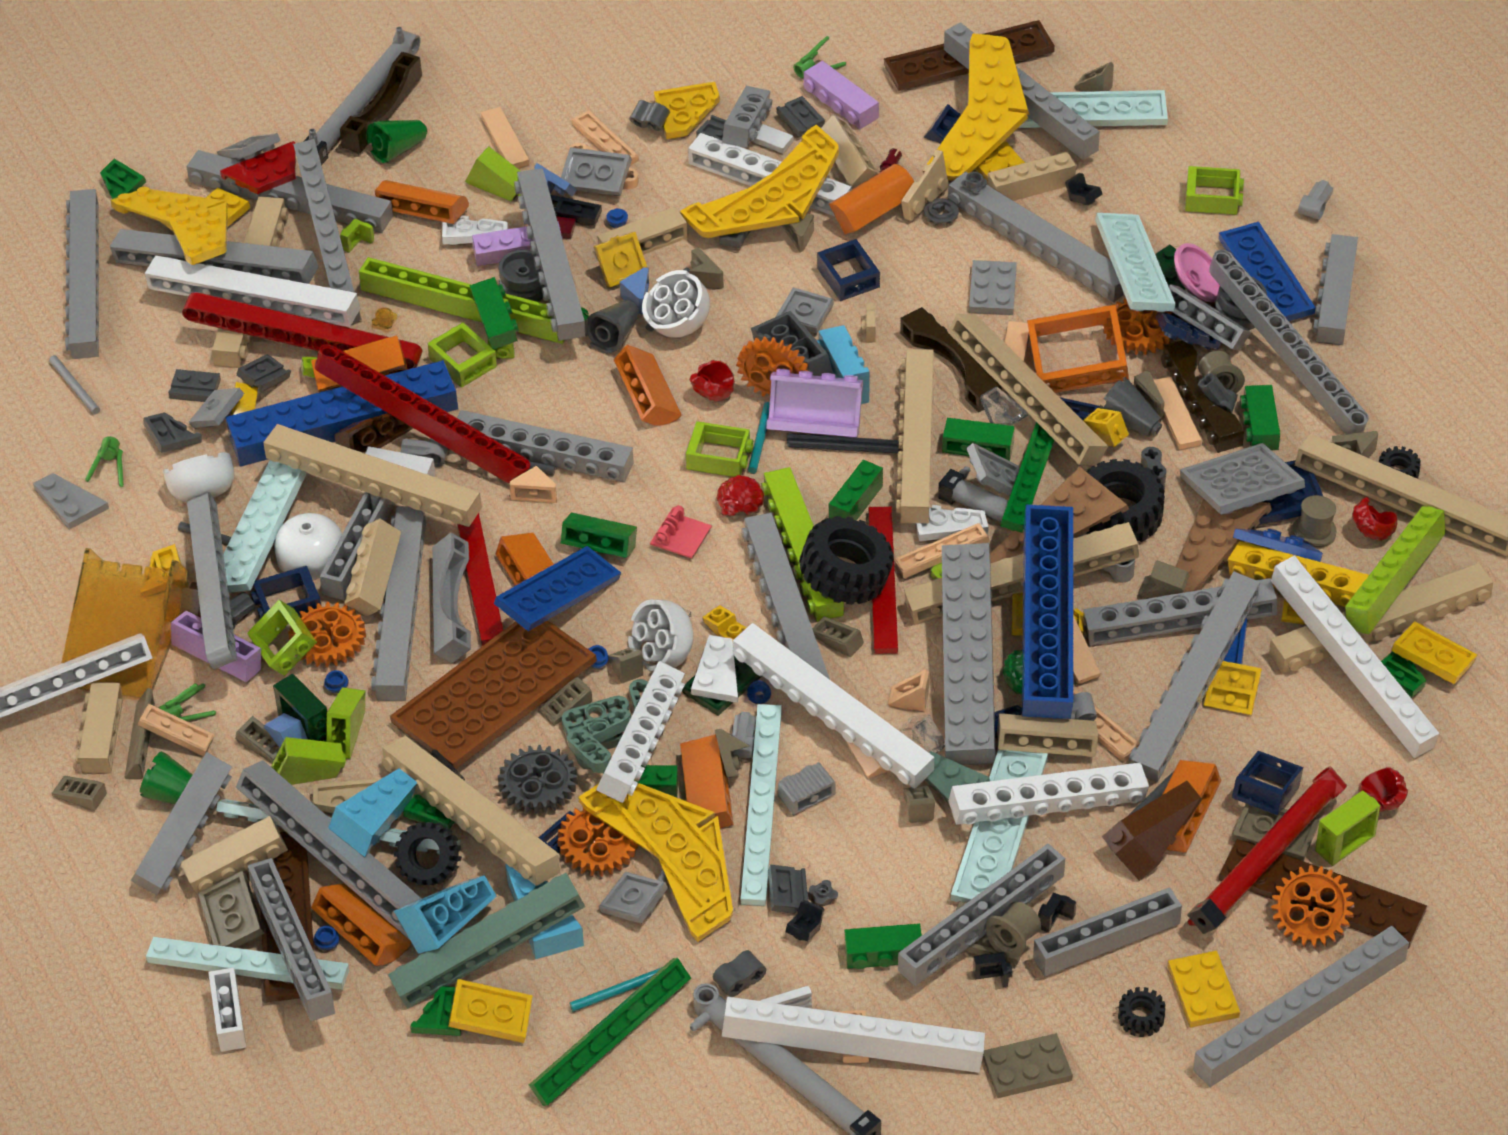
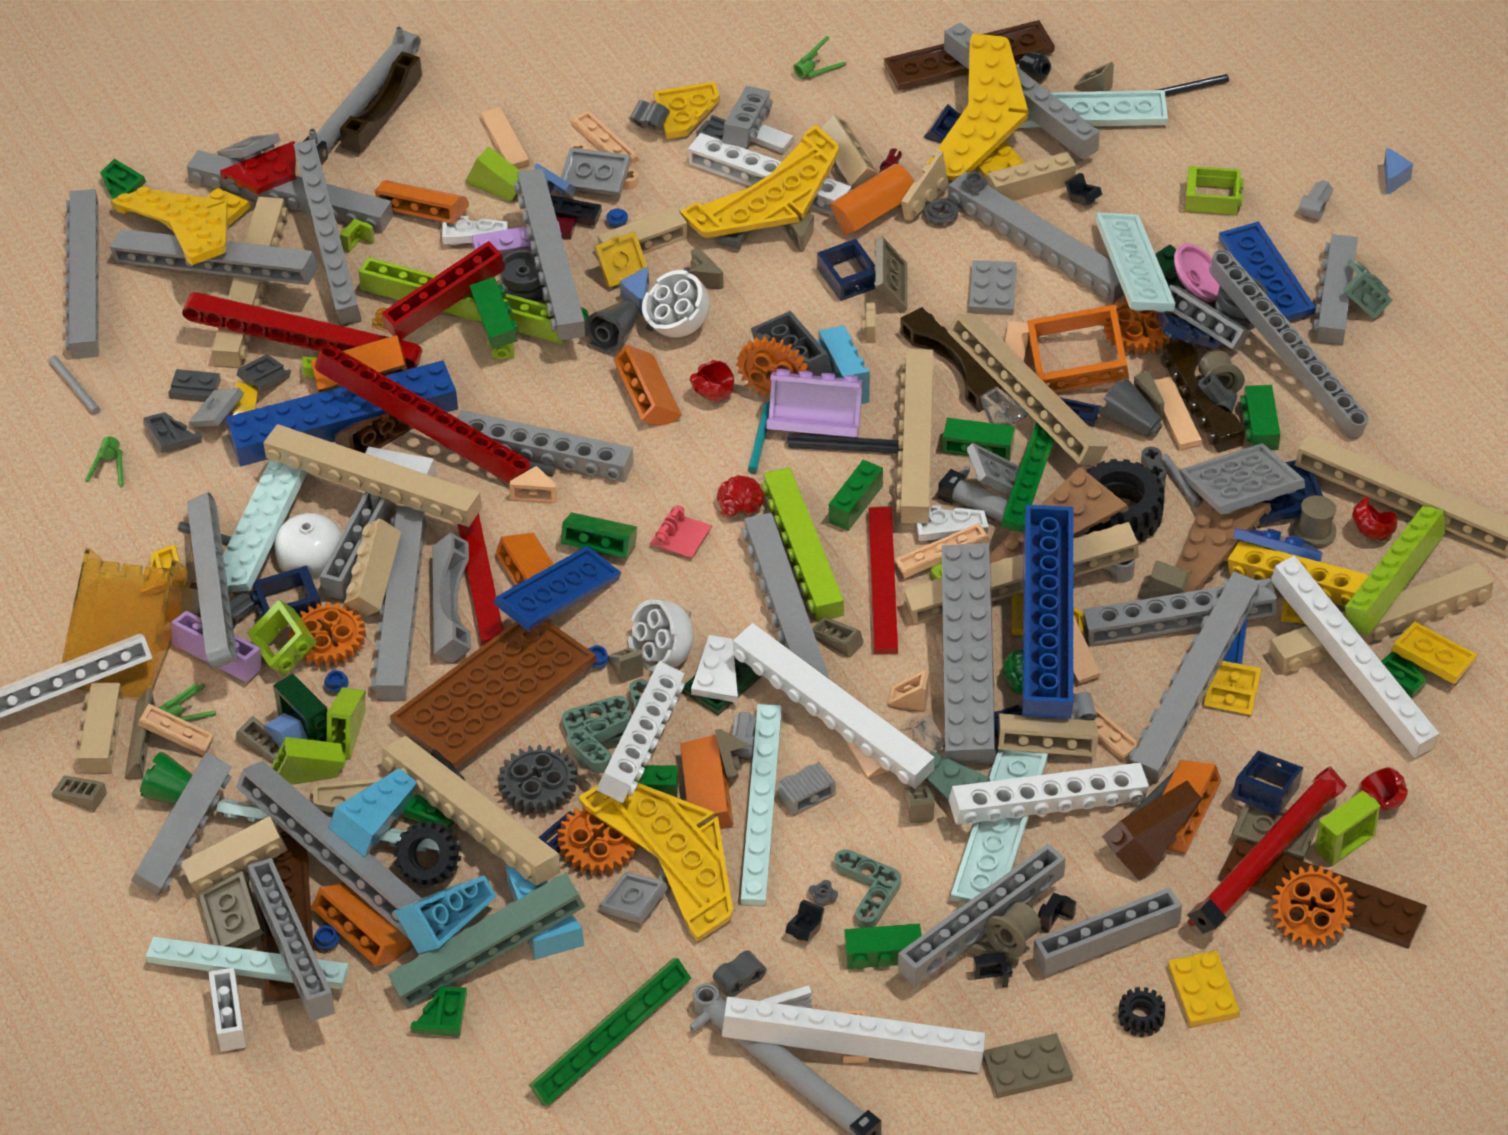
light grey wing [33,473,109,530] -> none
white brick [145,255,360,327] -> none
white cylinder [163,452,234,502] -> none
green cone [366,120,427,163] -> none
light grey piece [401,439,448,467] -> none
lime window [427,323,497,388] -> none
yellow plate [448,979,533,1043] -> none
dark tan slope [539,677,592,726] -> none
teal bar [569,967,662,1012] -> none
lime window [686,421,753,477] -> none
yellow slope [702,605,747,642] -> none
clear blue plate [747,680,771,704] -> none
dark grey plate [768,864,808,913] -> none
dark grey plate [776,96,825,137] -> none
light grey plate [776,287,834,334] -> none
black tyre [799,516,894,605] -> none
lavender brick [803,60,879,129] -> none
yellow head [1083,408,1129,447] -> none
light grey brick [1193,926,1409,1087] -> none
dark tan slope [1332,431,1378,458] -> none
black tyre [1379,446,1421,479] -> none
none -> red brick [381,241,505,341]
none -> sand green beam [834,849,901,928]
none -> dark tan plate [874,237,907,313]
none -> black head [1019,51,1051,81]
none -> black bar [1157,74,1229,96]
none -> light grey bar [1161,454,1201,507]
none -> sand green bracket [1342,259,1392,319]
none -> medium blue slope [1384,148,1413,194]

